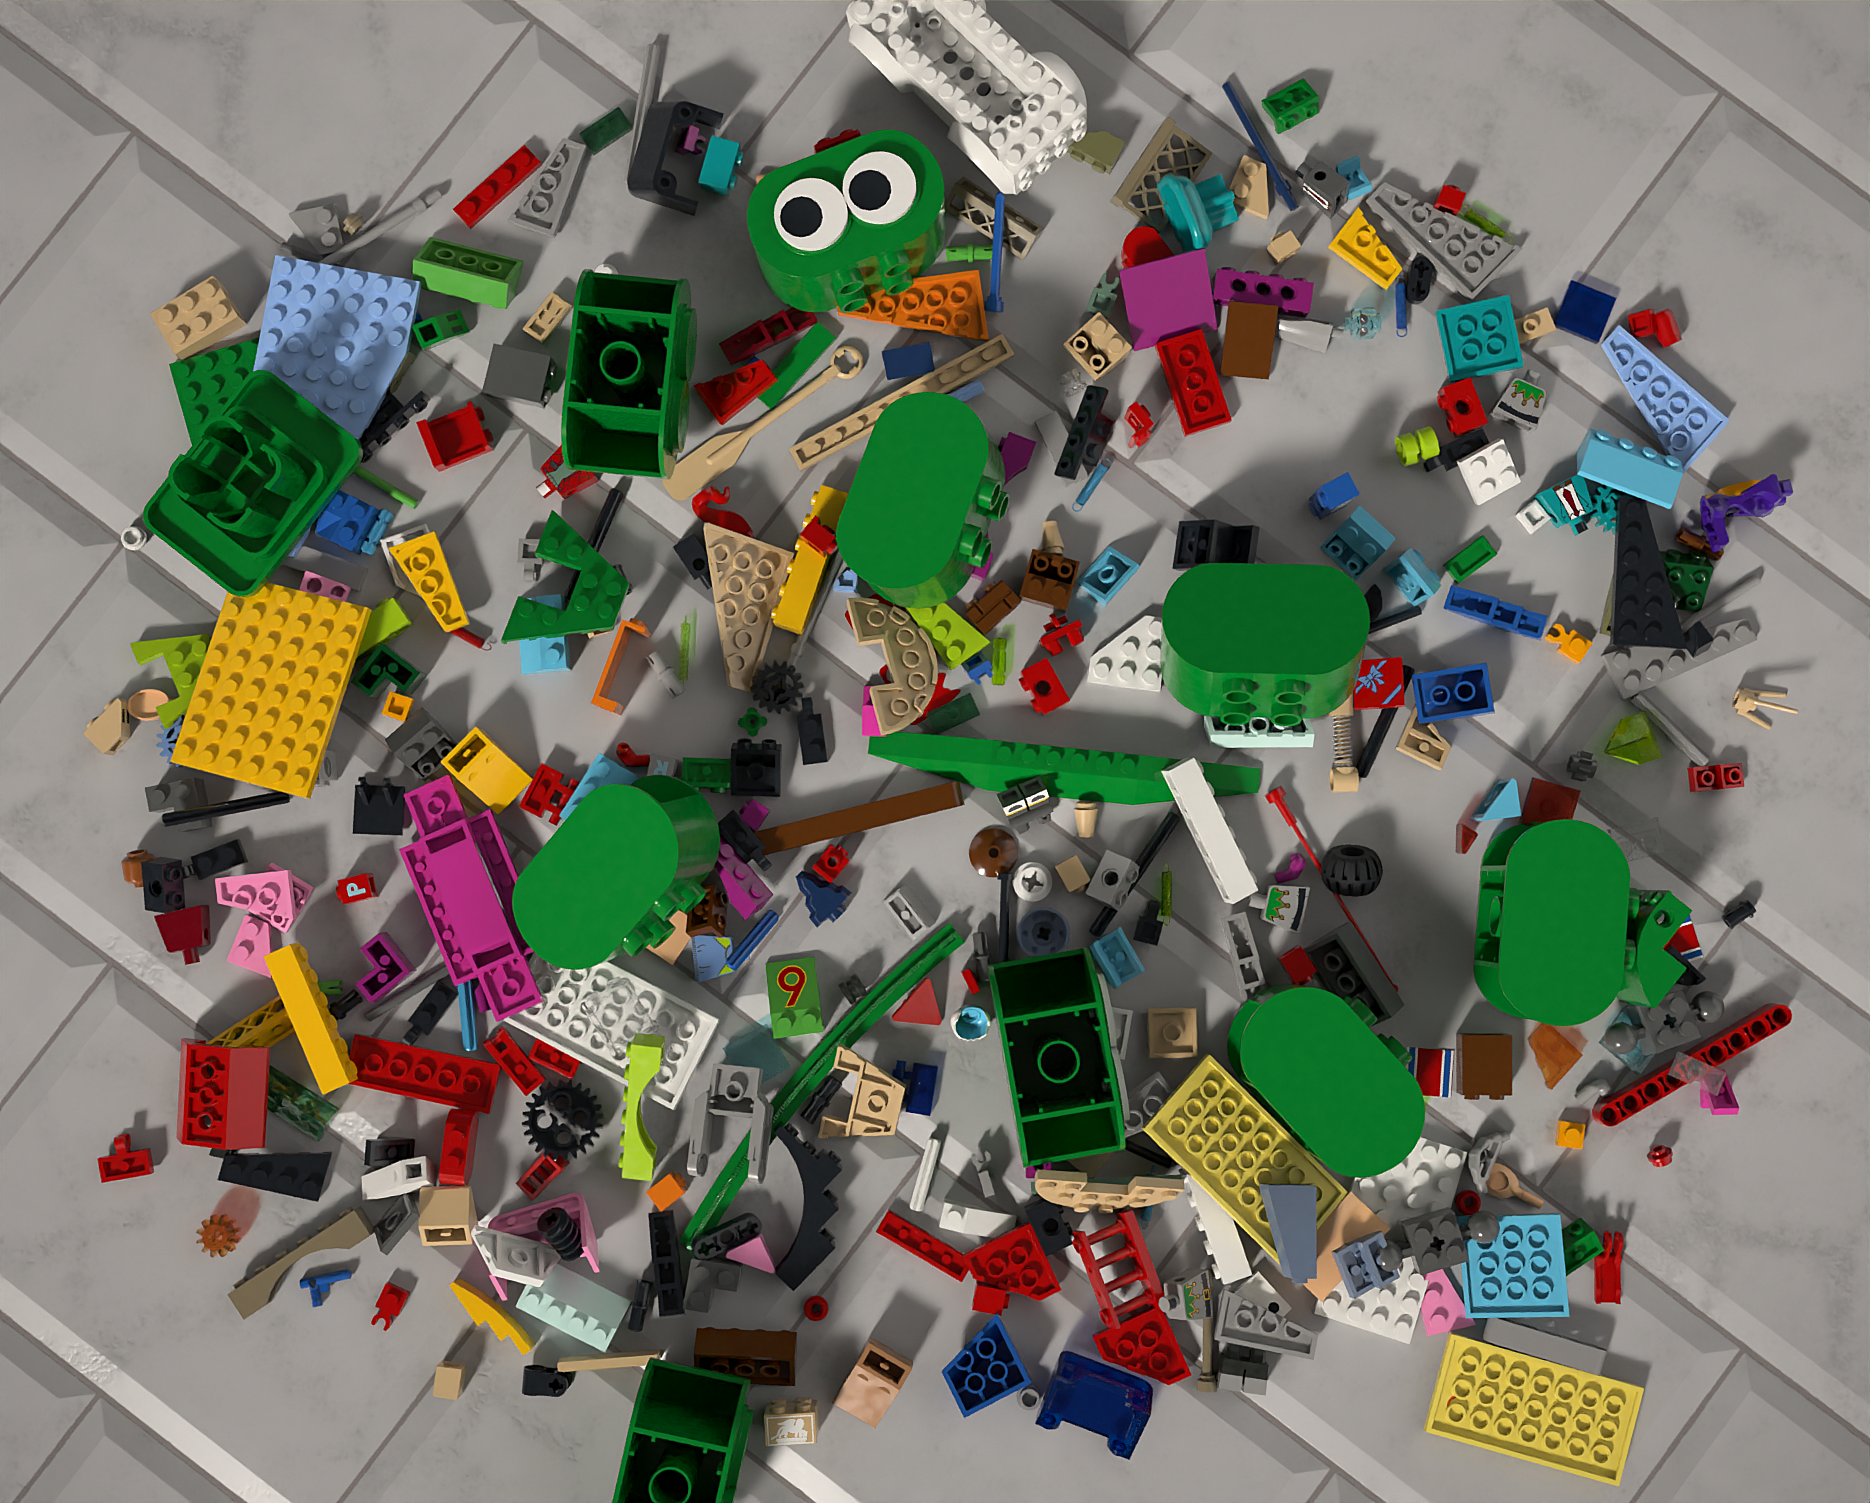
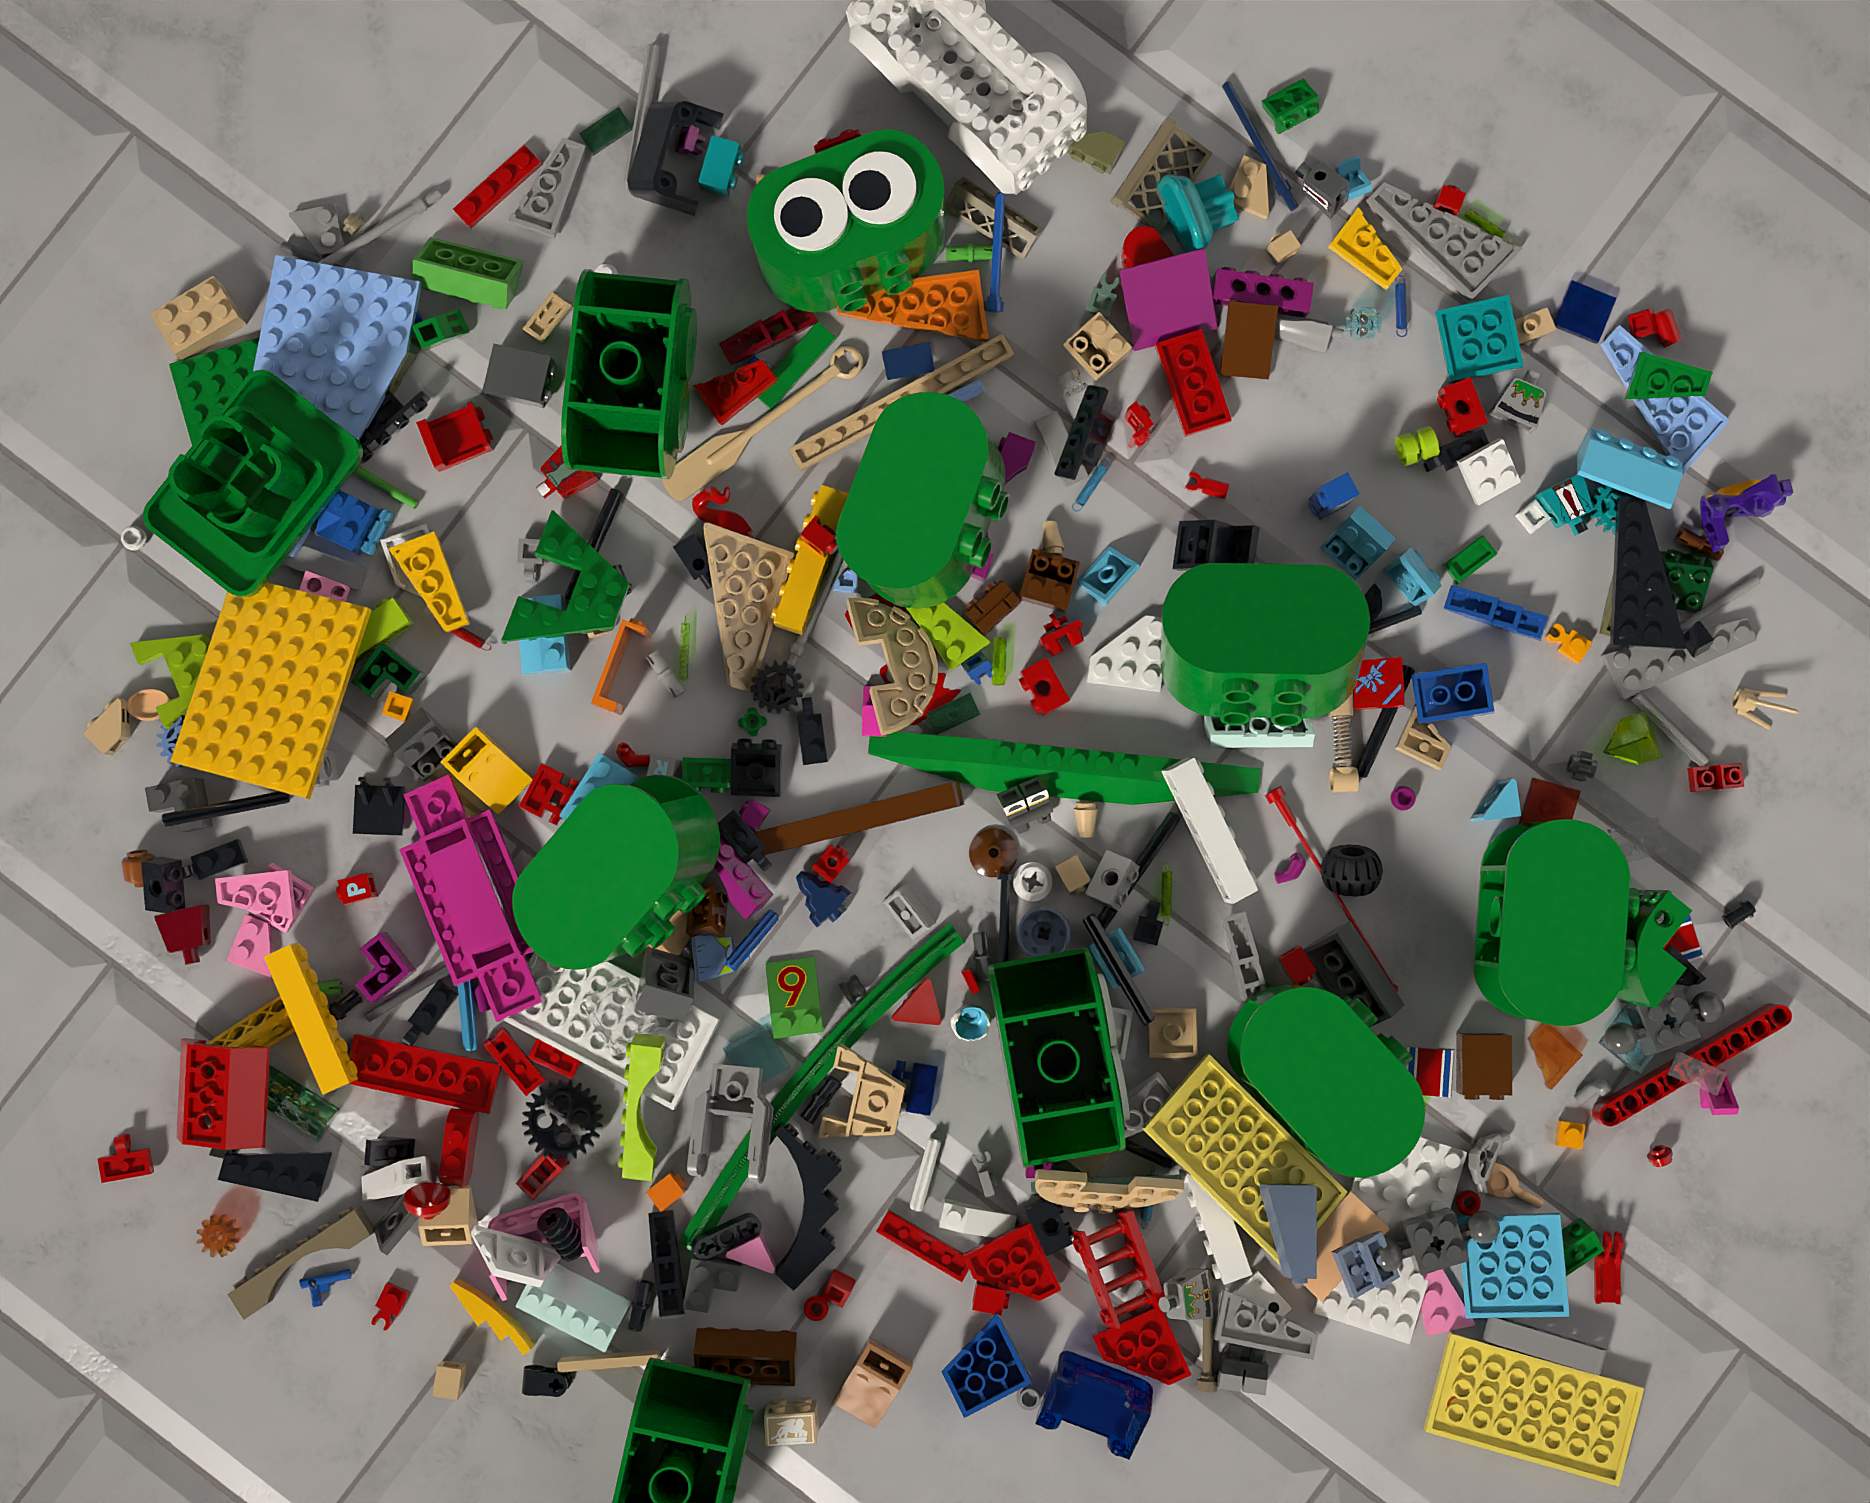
light grey torso [1248,885,1310,934] -> none
black beam [1406,257,1433,305] -> none
clear red slope [1455,824,1478,854] -> none
none -> red piece [403,1182,451,1220]
none -> dark grey slope [635,946,694,1024]
none -> red slope [821,1270,856,1308]
none -> black axle [1082,913,1155,1025]
none -> red bar [1185,472,1229,500]
none -> magenta plate [1390,786,1416,810]
none -> green wing [1624,352,1713,400]

